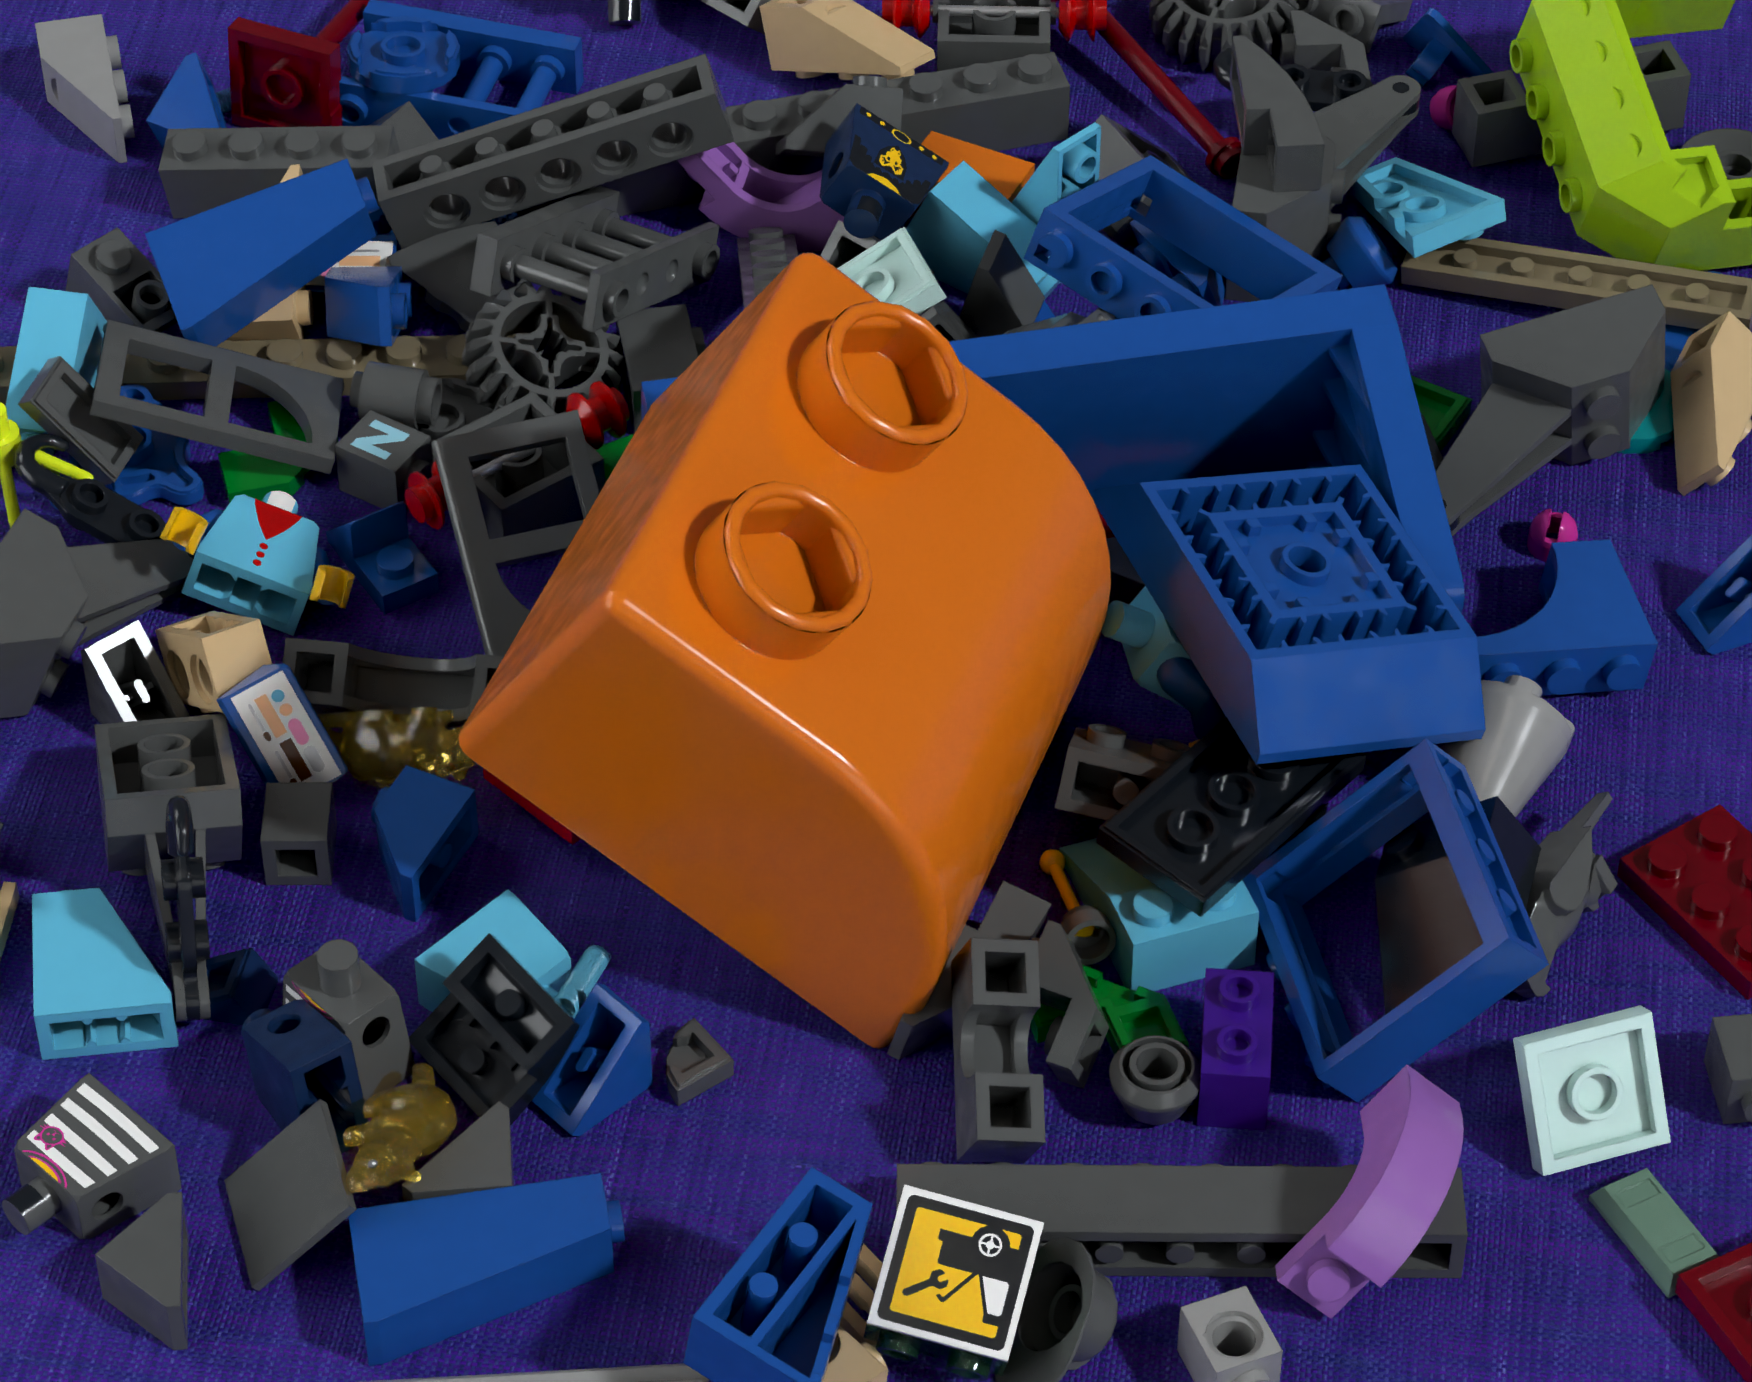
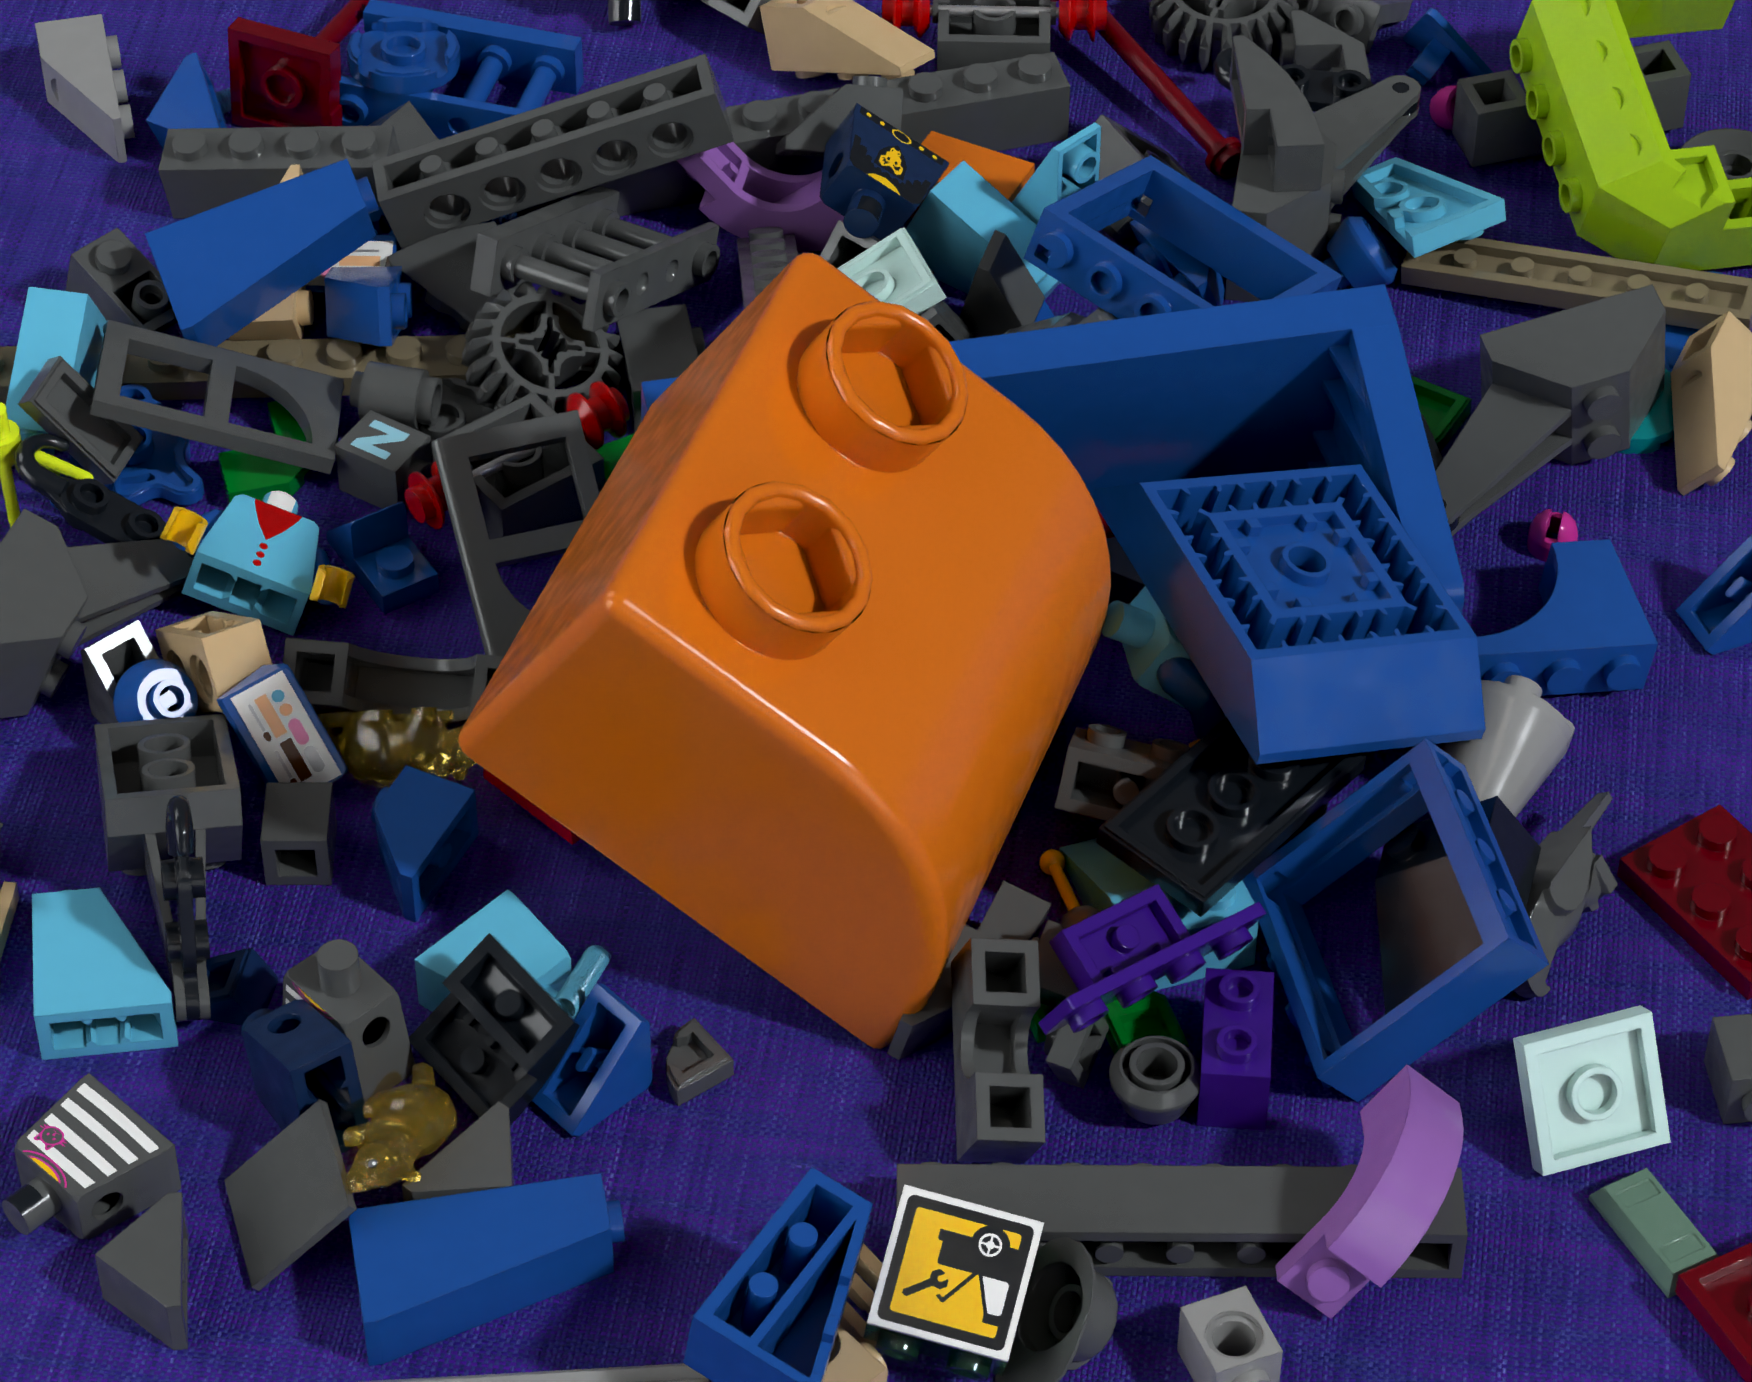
none -> blue cone [113,659,199,722]
none -> dark purple bracket [1038,884,1267,1035]

